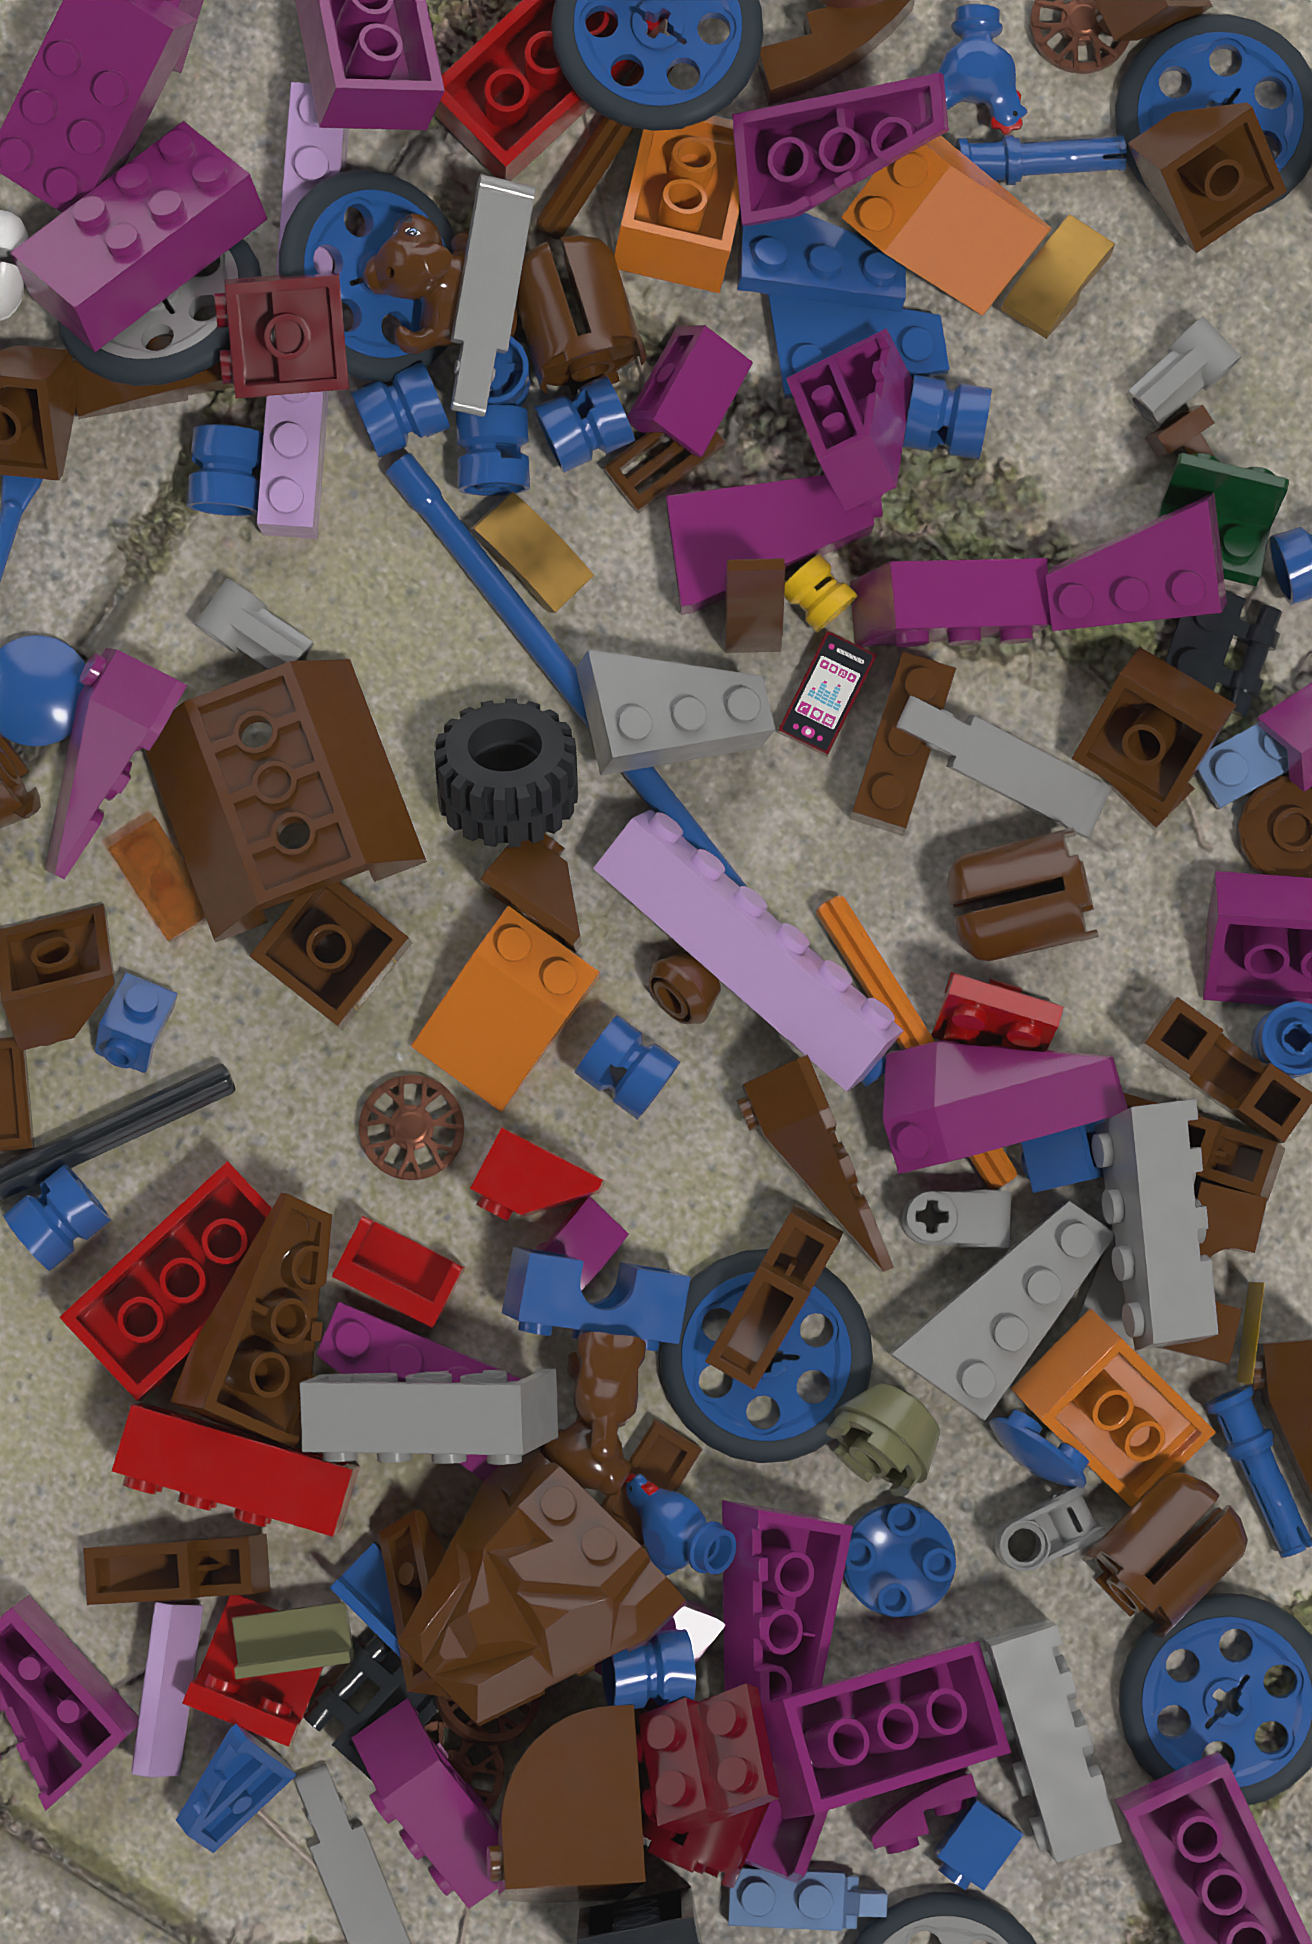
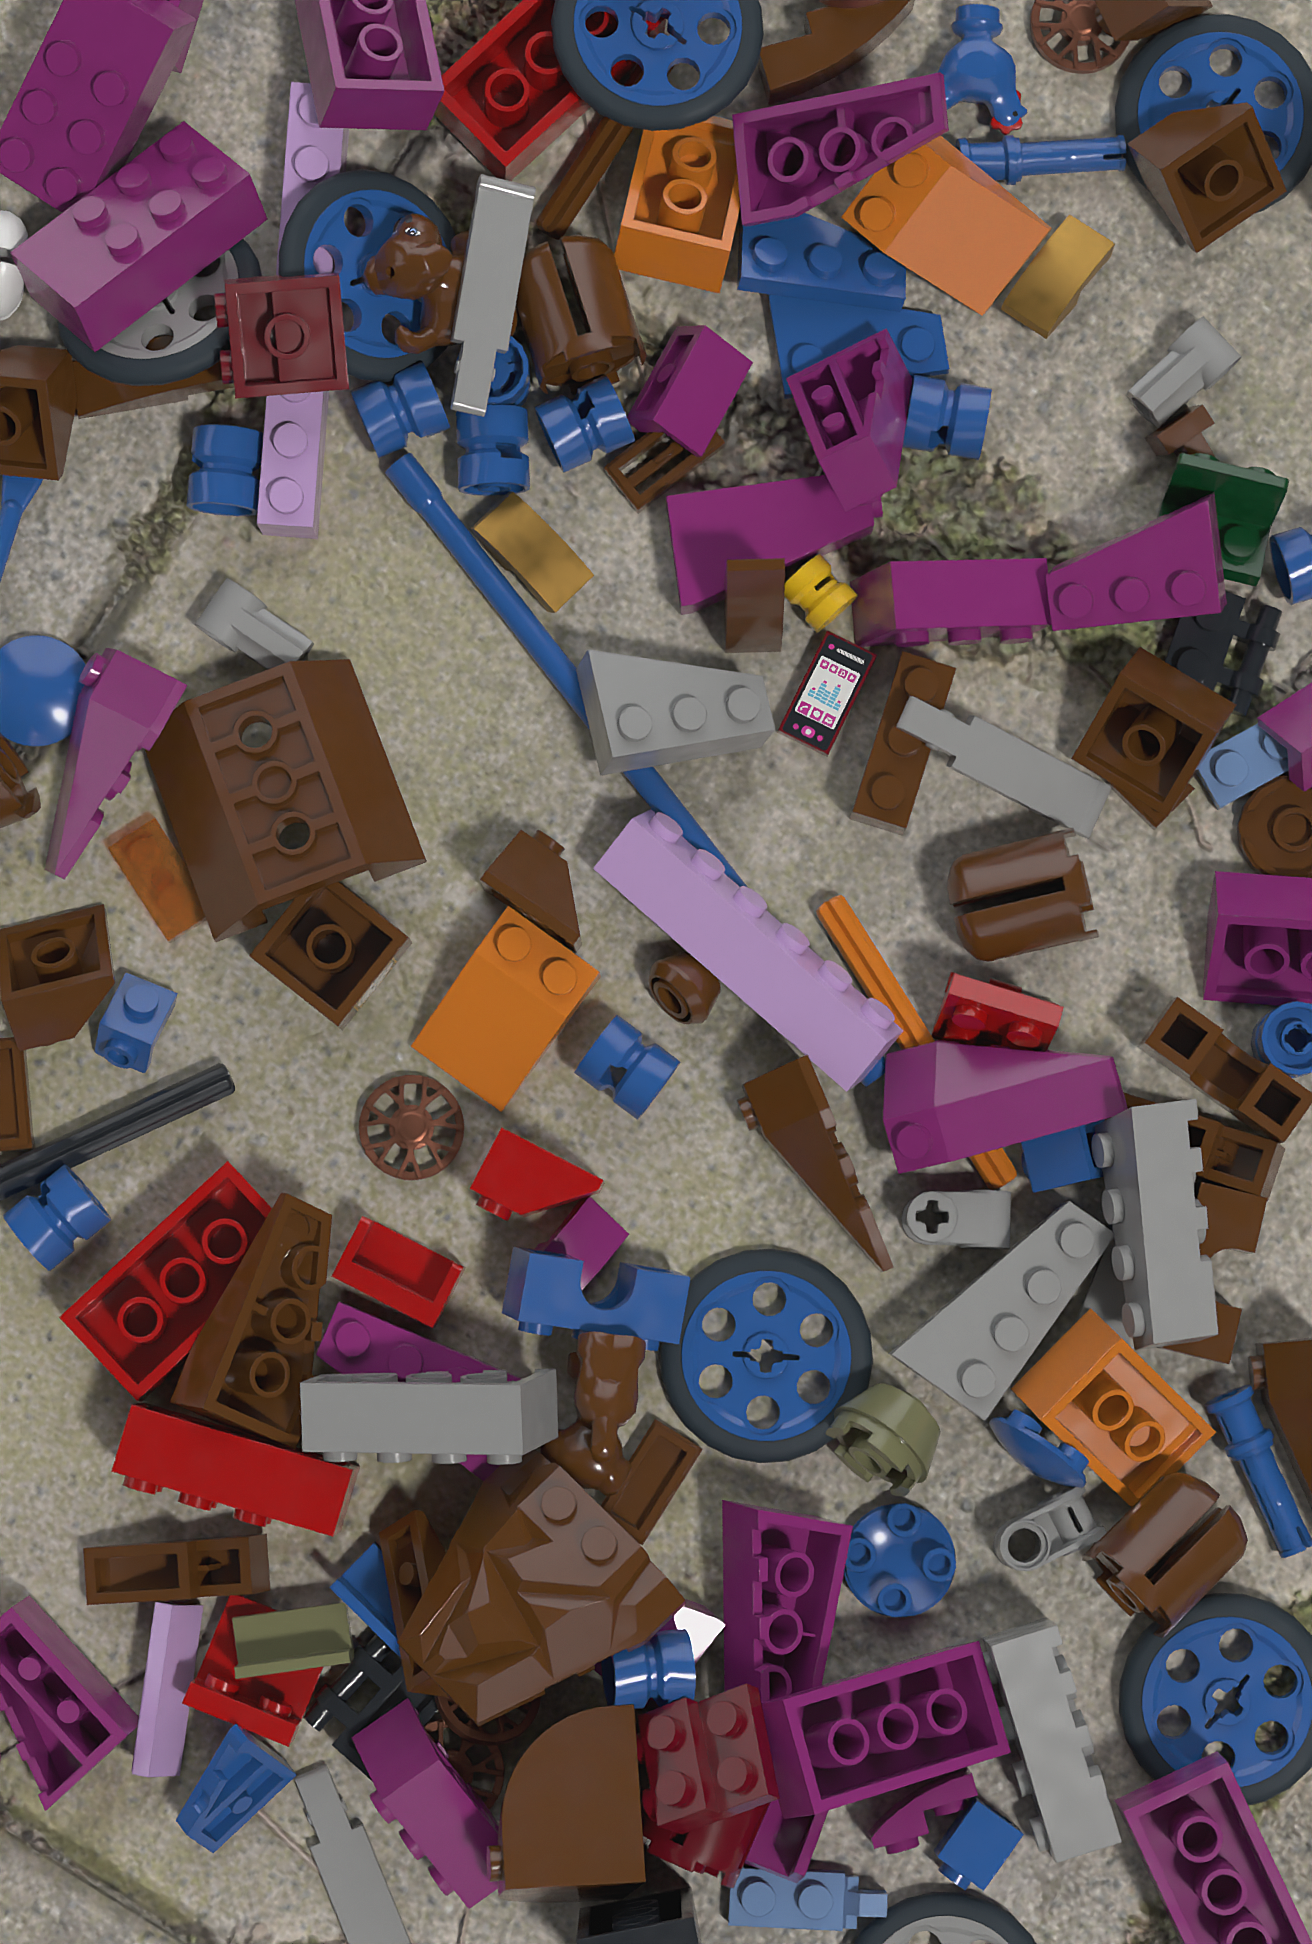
black tyre [434,699,578,848] -> none
blue animal [622,1473,736,1576] -> none
reddish brown slope [705,1203,844,1390] -> none
yellow sticker [1237,1282,1265,1384] -> none

